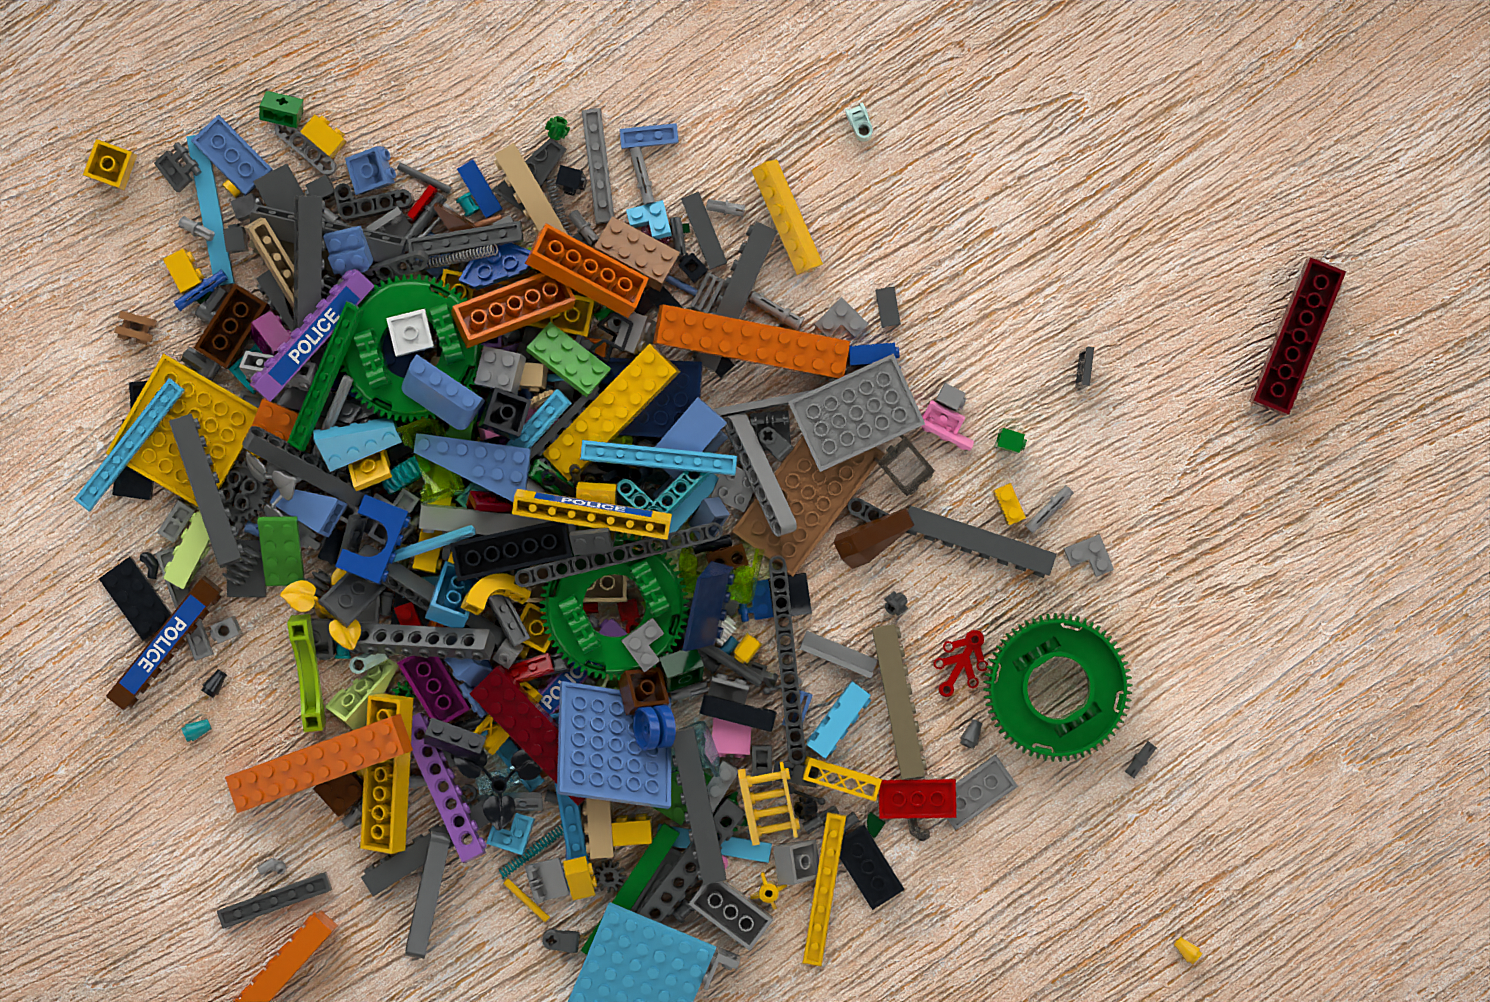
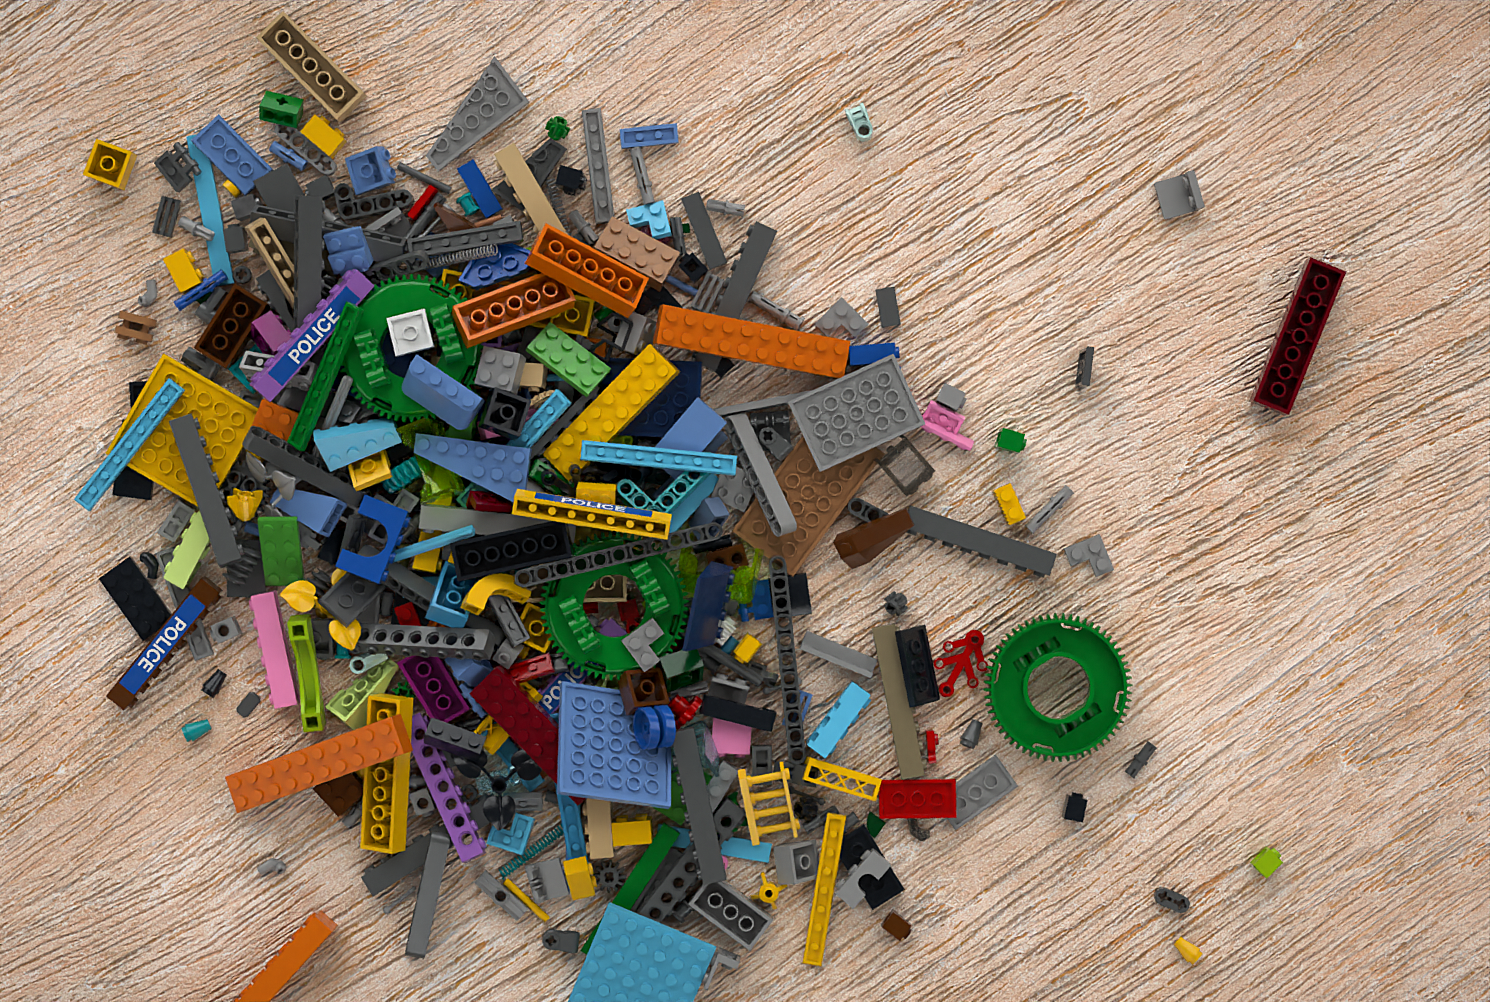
dark grey plate [217,872,333,929] -> none
dark grey bracket [569,528,617,555] -> none
yellow brick [751,159,823,275] -> none
none -> light grey arm [138,280,157,307]
none -> dark grey tile [152,196,182,238]
none -> yellow brick [227,488,263,521]
none -> dark grey bush [233,266,252,284]
none -> dark grey piece [236,692,261,717]
none -> bright pink brick [249,590,300,709]
none -> tan brick [256,11,367,123]
none -> medium blue pin [269,141,308,171]
none -> light grey hinge [383,886,416,914]
none -> light grey brick [409,786,437,818]
none -> light grey wing [426,56,530,172]
none -> light grey piece [474,870,528,921]
none -> red plant [667,694,702,730]
none -> light grey arch [835,848,891,909]
none -> reddish brown brick [881,909,912,941]
none -> black plate [895,625,940,708]
none -> red plate [925,729,939,764]
none -> black brick [1062,792,1088,823]
none -> light grey bracket [1154,170,1205,220]
none -> dark grey beam [1154,887,1190,913]
none -> lime brick [1250,847,1283,879]

